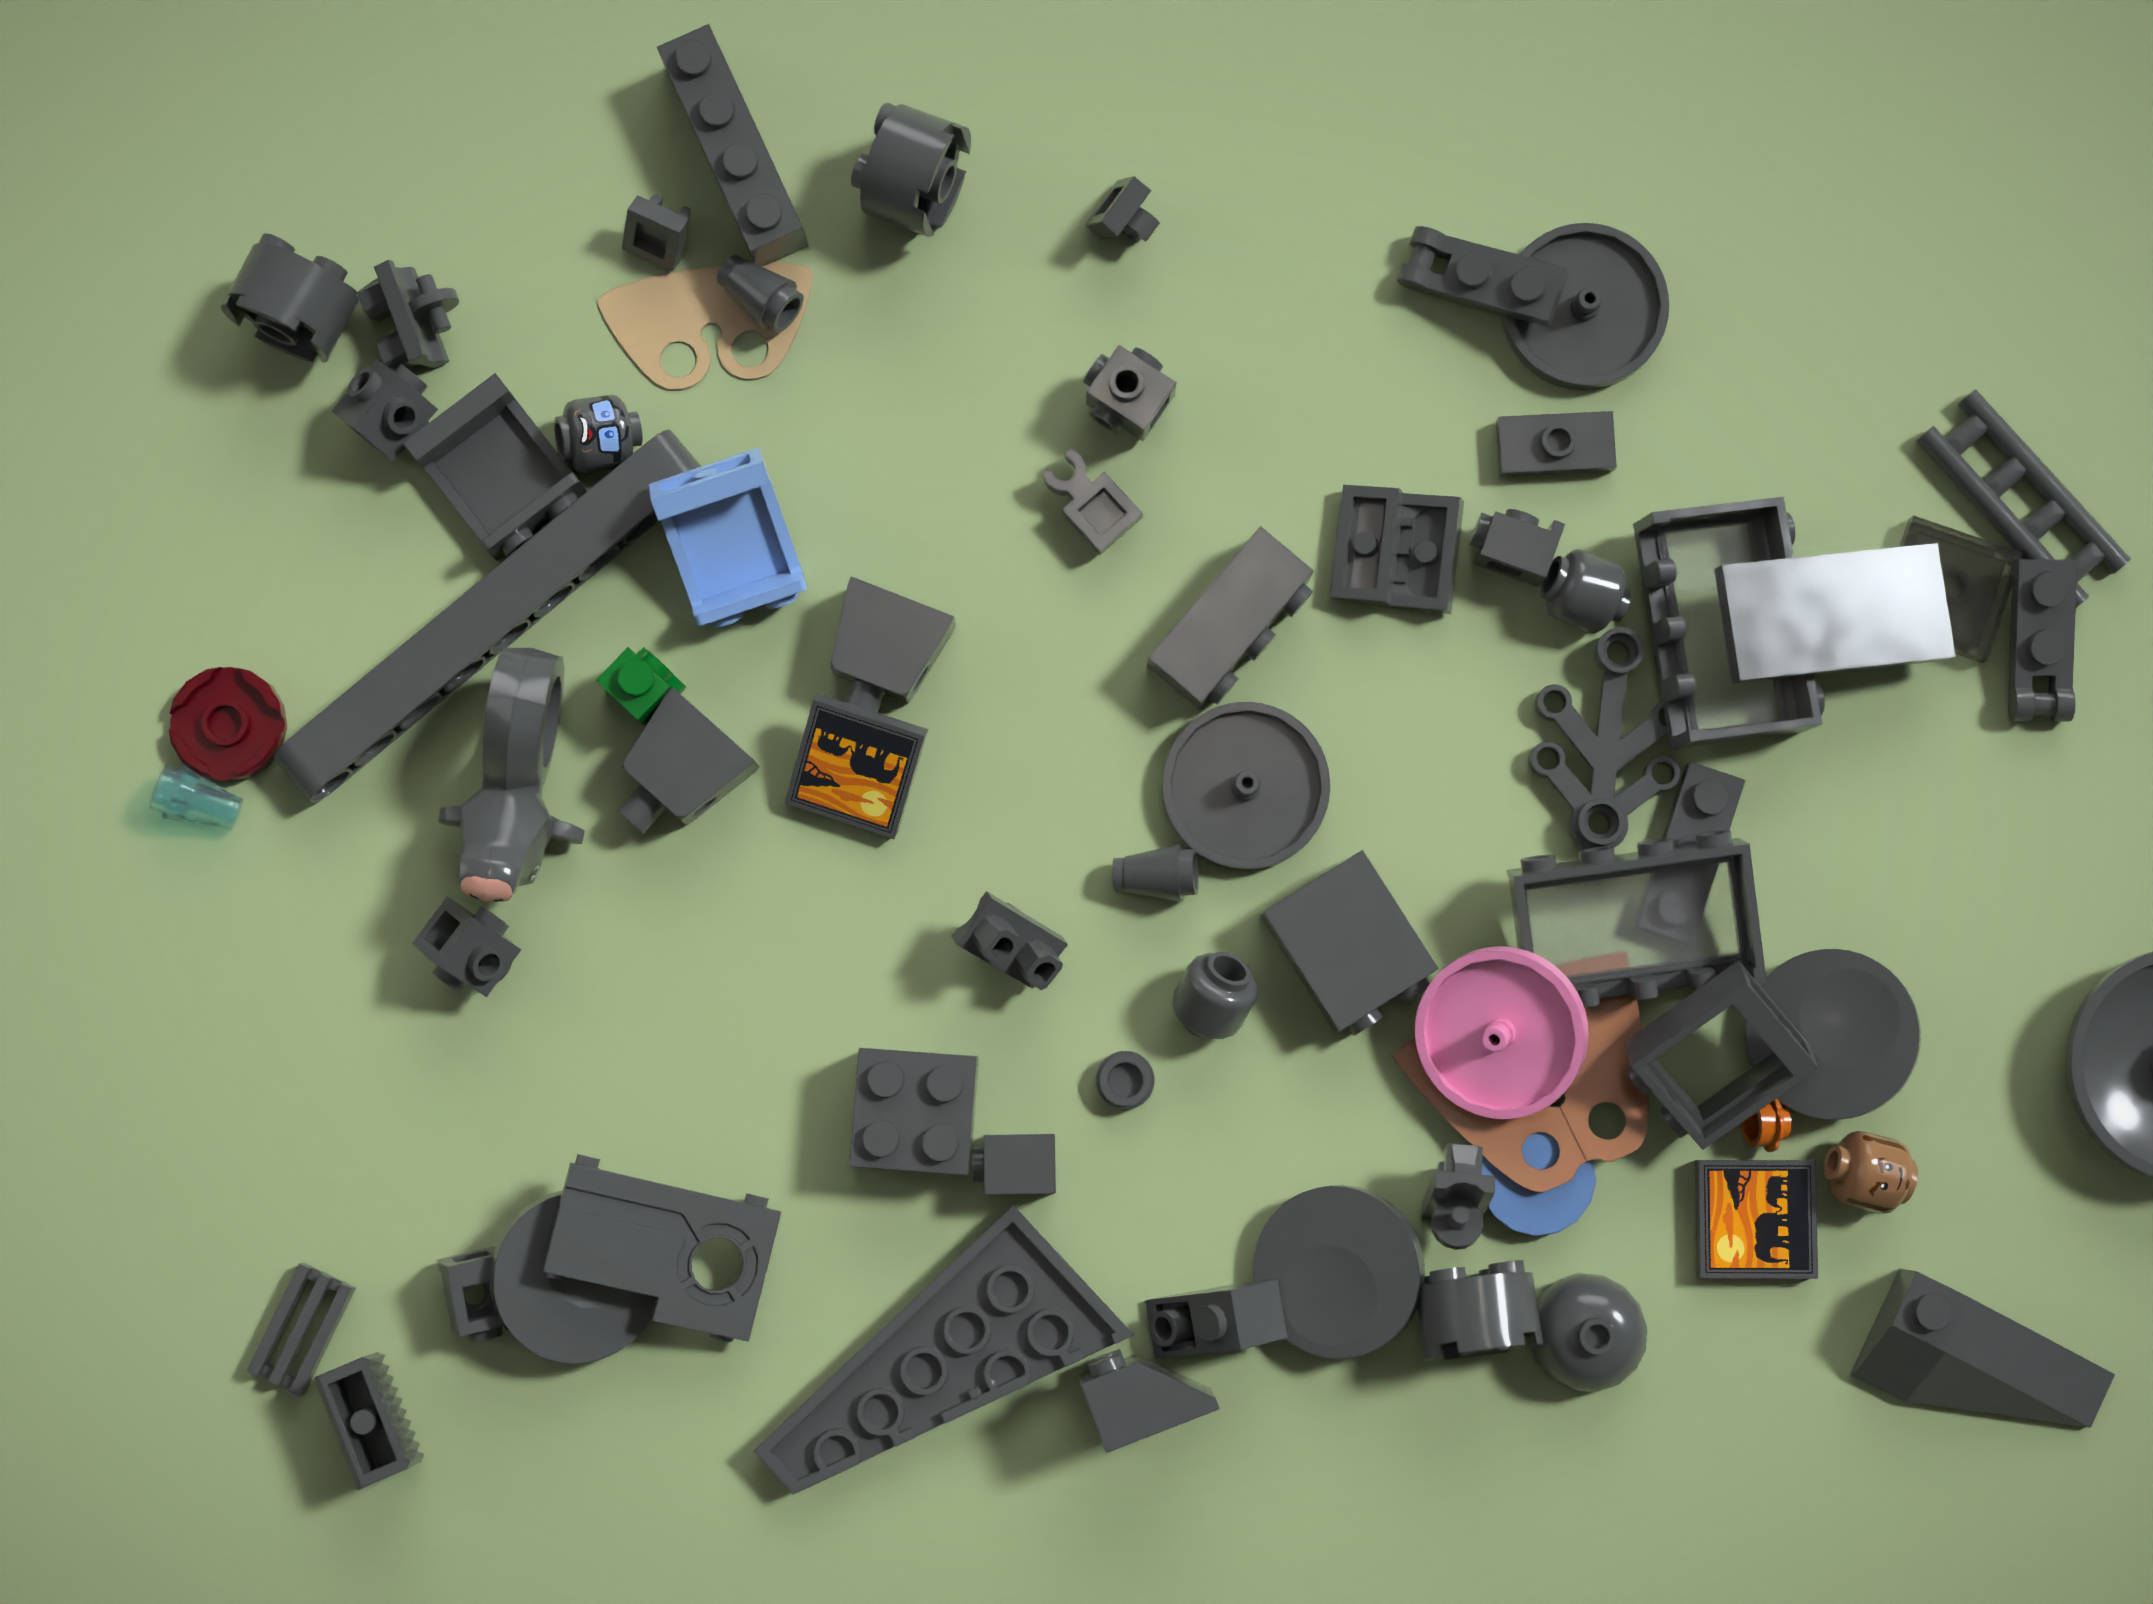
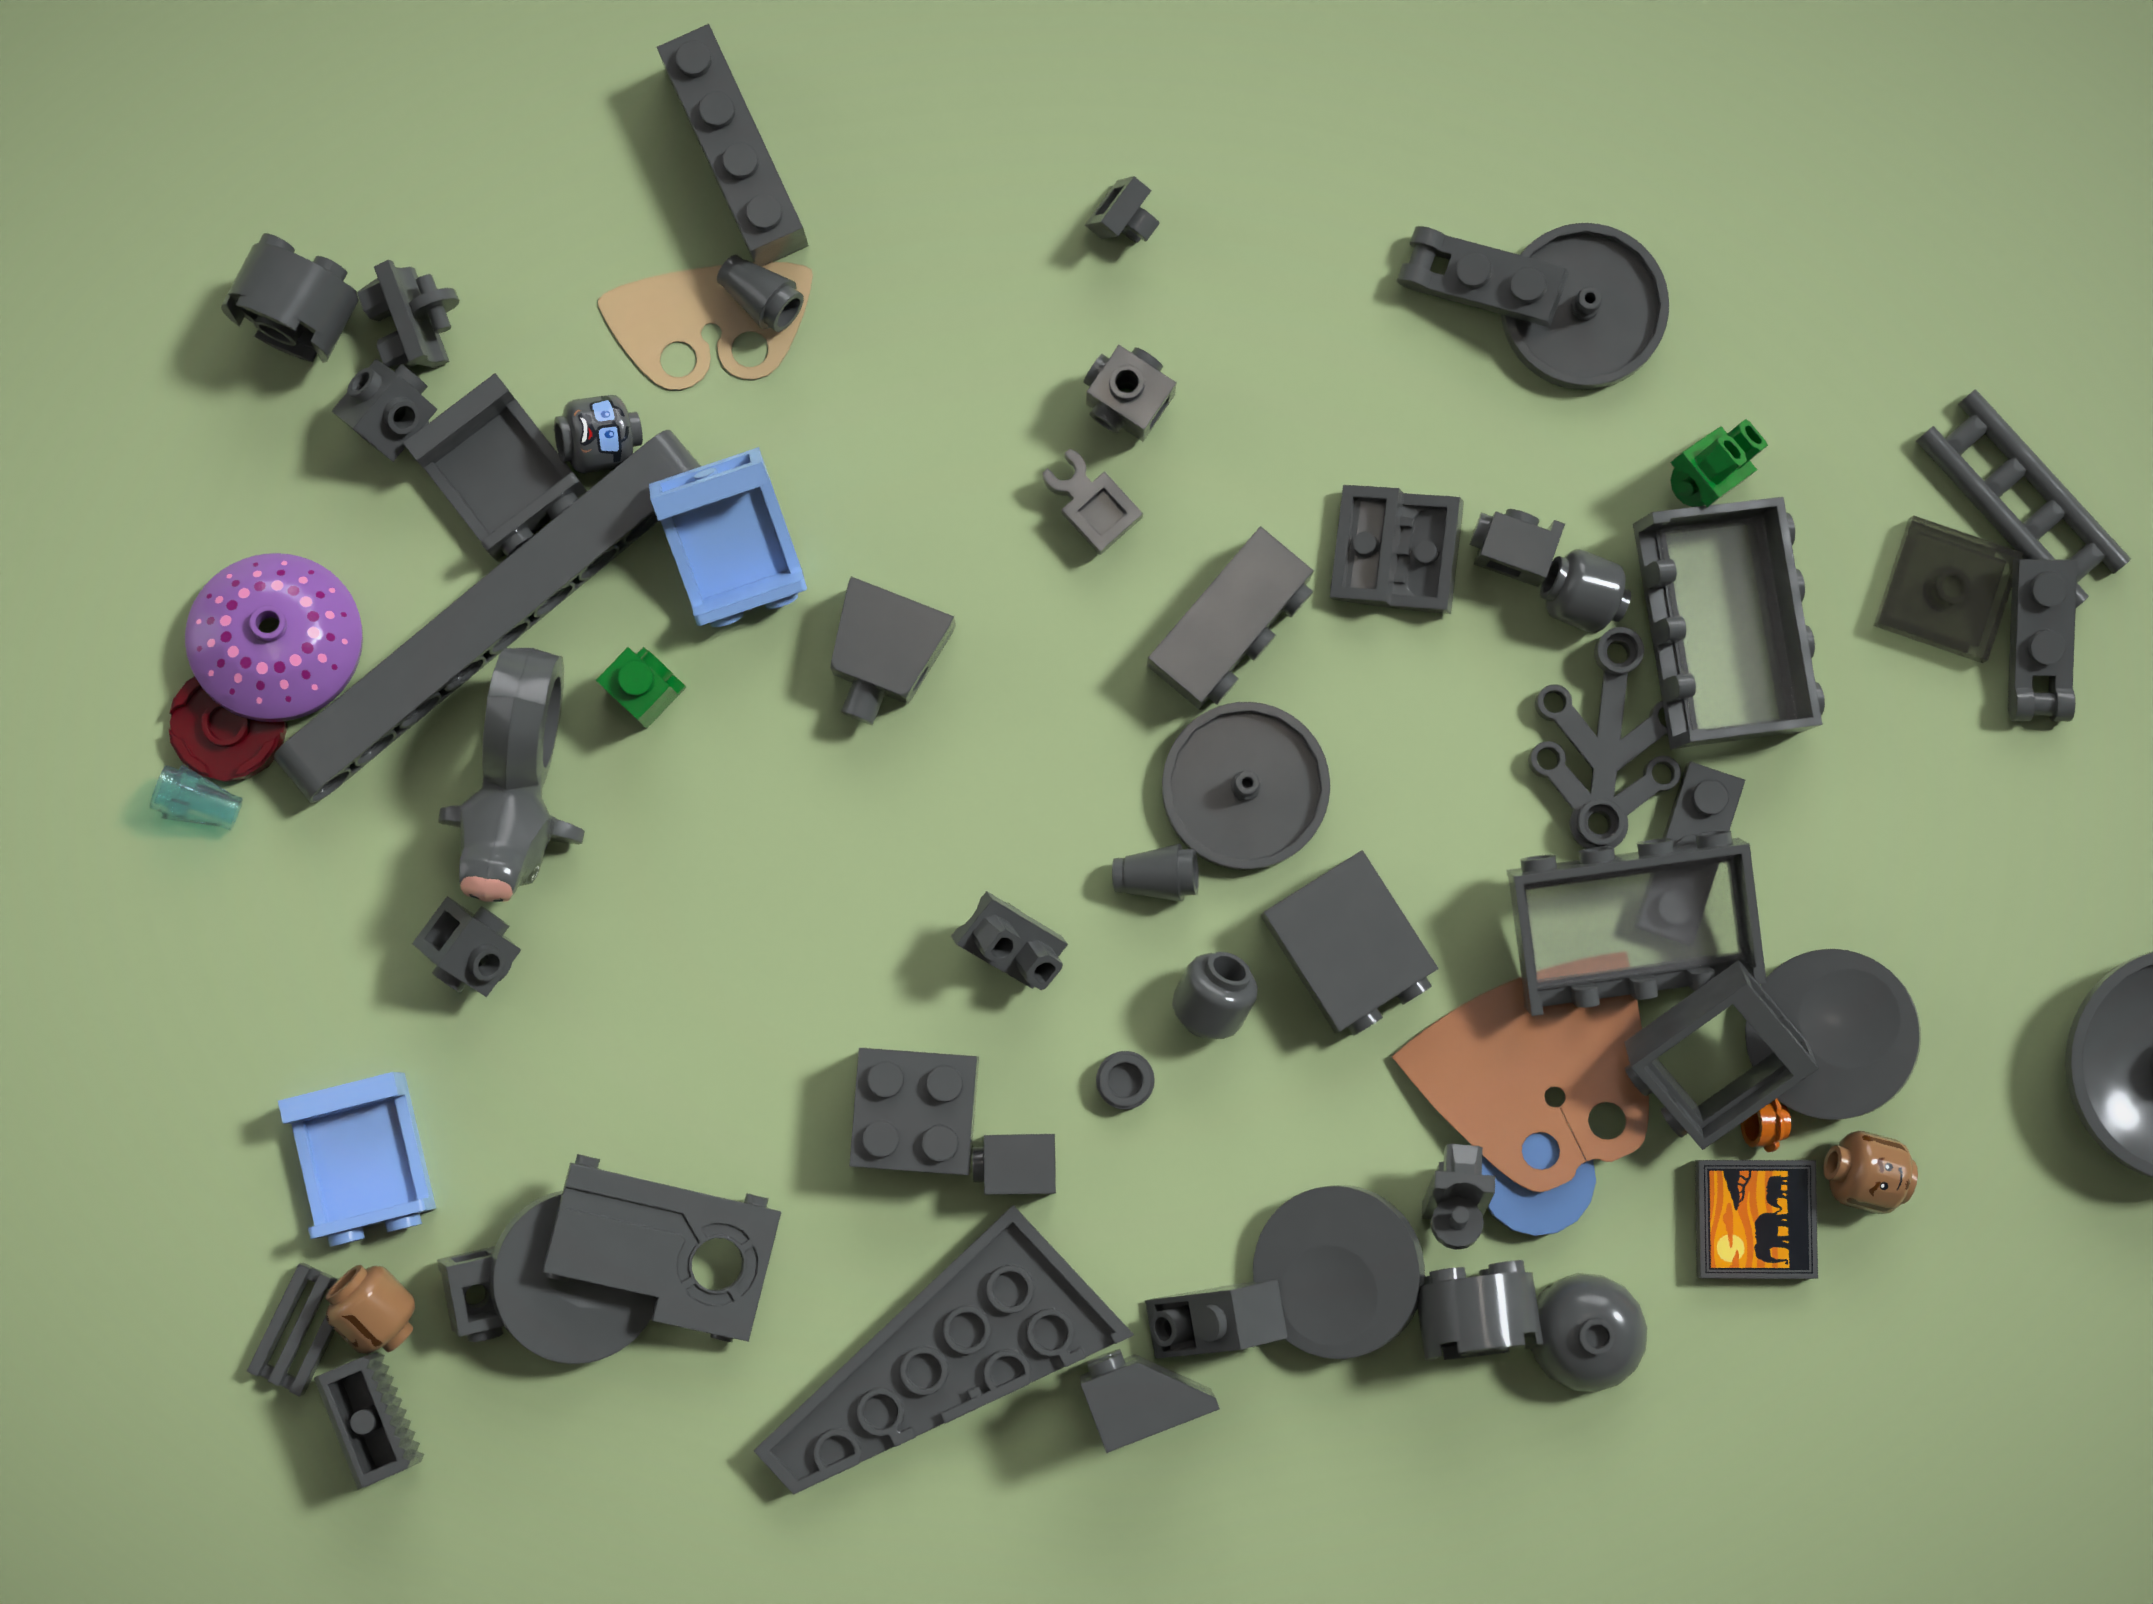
dark grey torso [618,687,760,833] -> none
dark grey tile [622,194,690,272] -> none
tile [785,693,928,839] -> none
dark grey brick [851,103,971,237] -> none
bright pink piece [1415,946,1589,1119] -> none
dark grey plate [1496,411,1617,477] -> none
tile [1714,543,1956,684] -> none
dark grey wedge [1850,1268,2115,1428] -> none
none -> medium lavender dish [185,553,363,722]
none -> light blue panel [278,1072,436,1247]
none -> medium nougat head [326,1265,415,1354]
none -> green hips [1670,419,1768,507]

